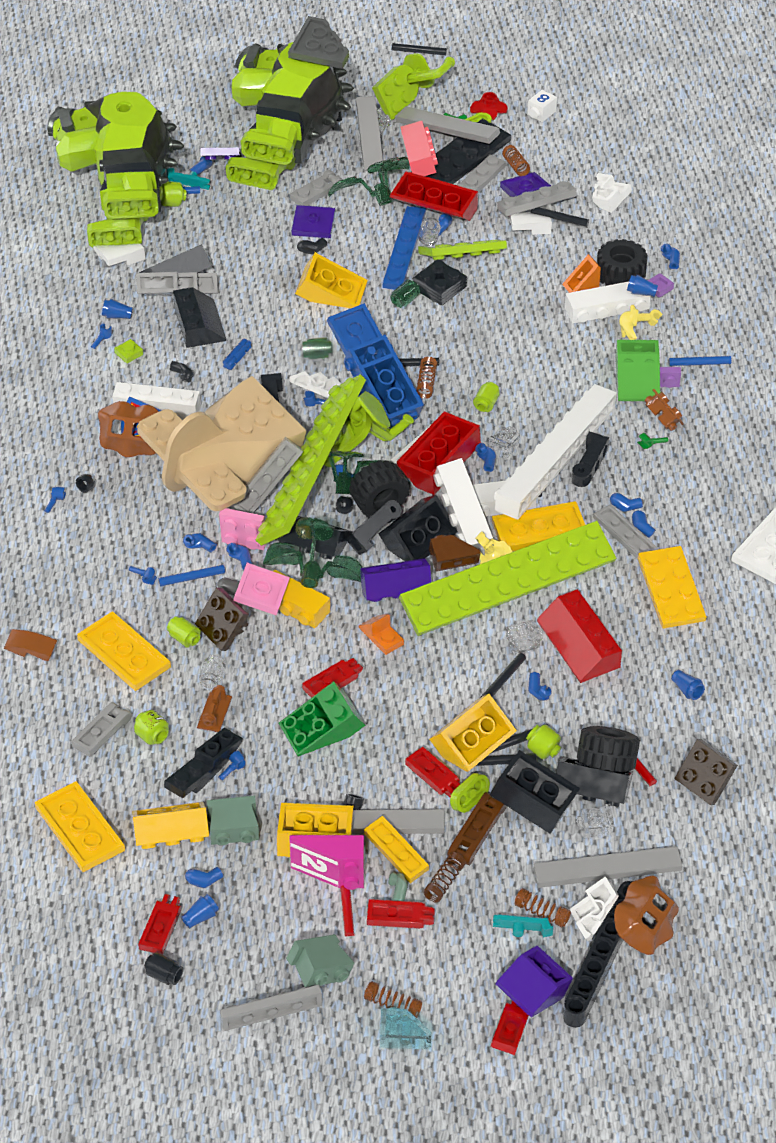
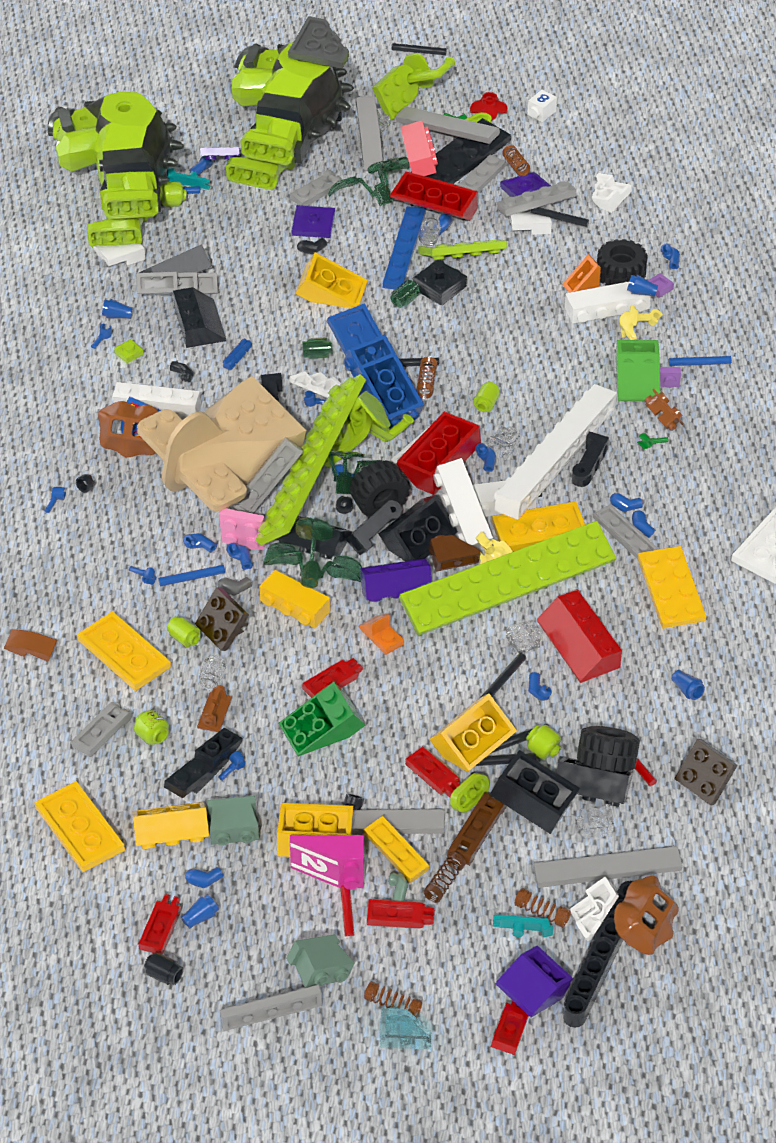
bright pink plate [233,563,290,615] -> none

